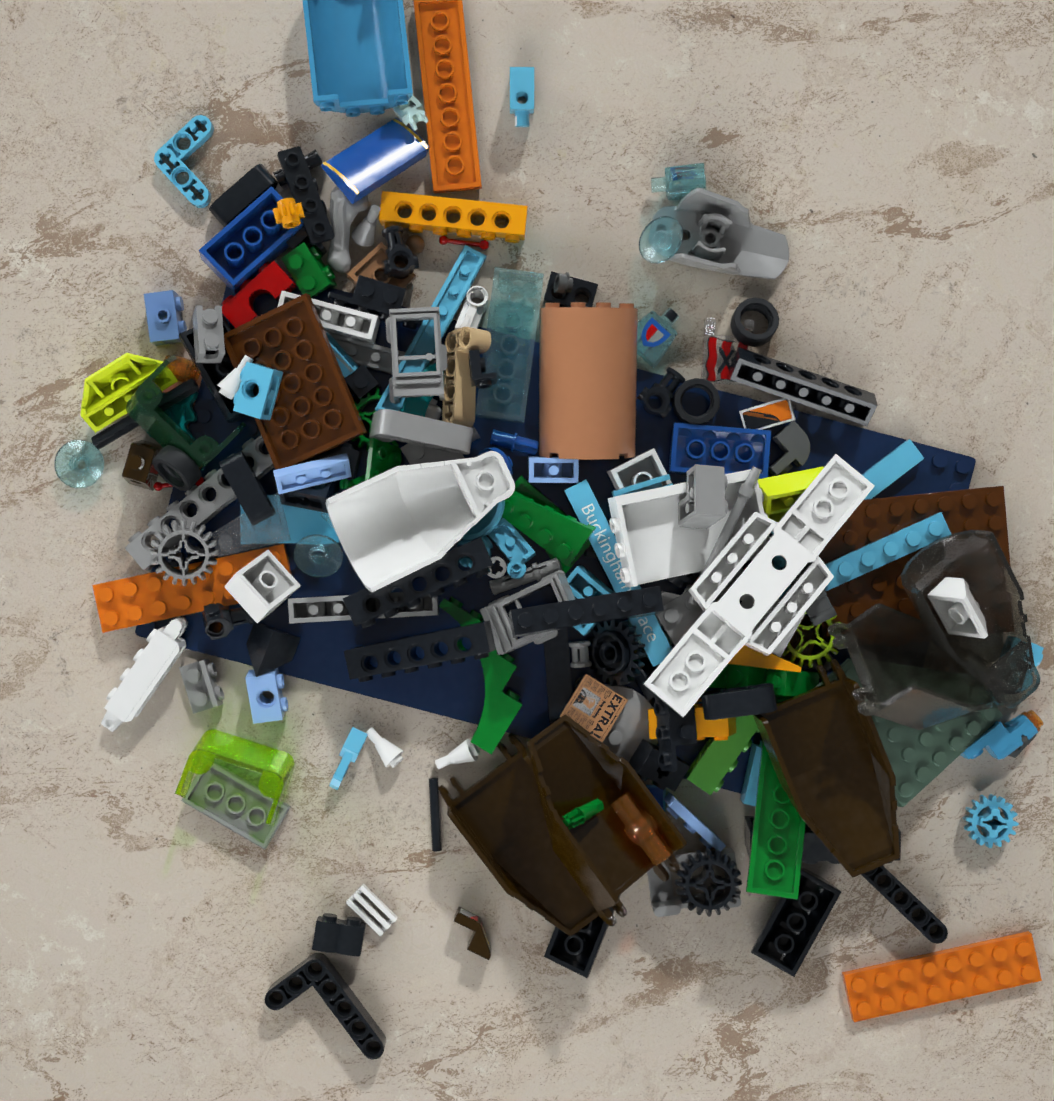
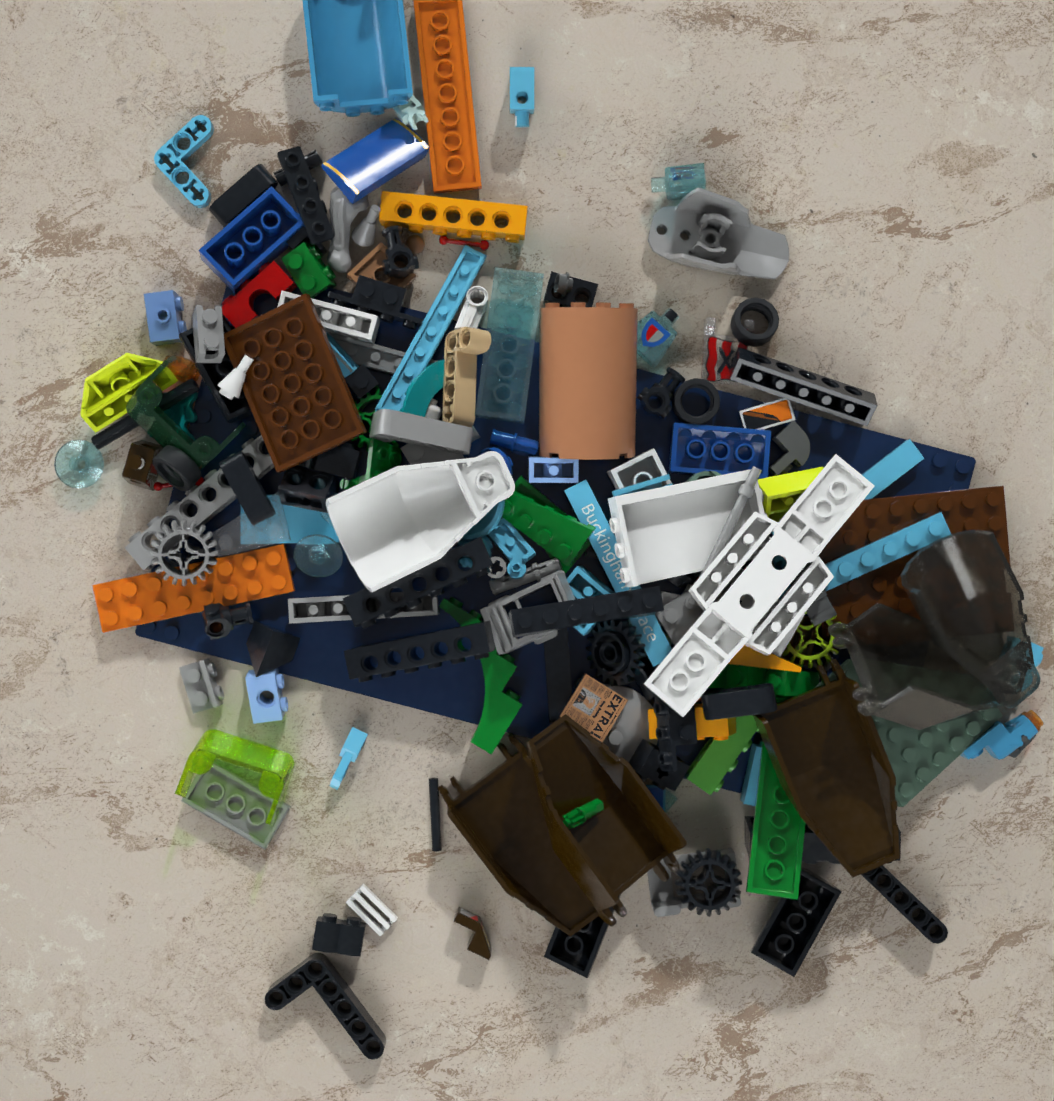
white hinge [101,616,188,732] -> none
white slope [224,550,301,623] -> none
medium azure brick [233,362,283,420] -> none
light orange gear [273,198,305,229] -> none
light blue plate [273,453,352,494] -> none
white cone [366,727,404,768] -> none
light grey piece [386,307,448,404] -> none
white cone [435,739,480,769] -> none
black bracket [468,350,497,389] -> none
light grey bush [569,640,592,668] -> none
clear orange piece [611,791,673,866] -> none
clear light blue dish [639,216,683,263] -> none
light blue plate [663,792,726,852] -> none
light grey brick [678,464,728,529] -> none
orange plate [842,931,1042,1022] -> none
white slope [927,577,988,639] -> none
medium azure gear [963,794,1019,848] -> none

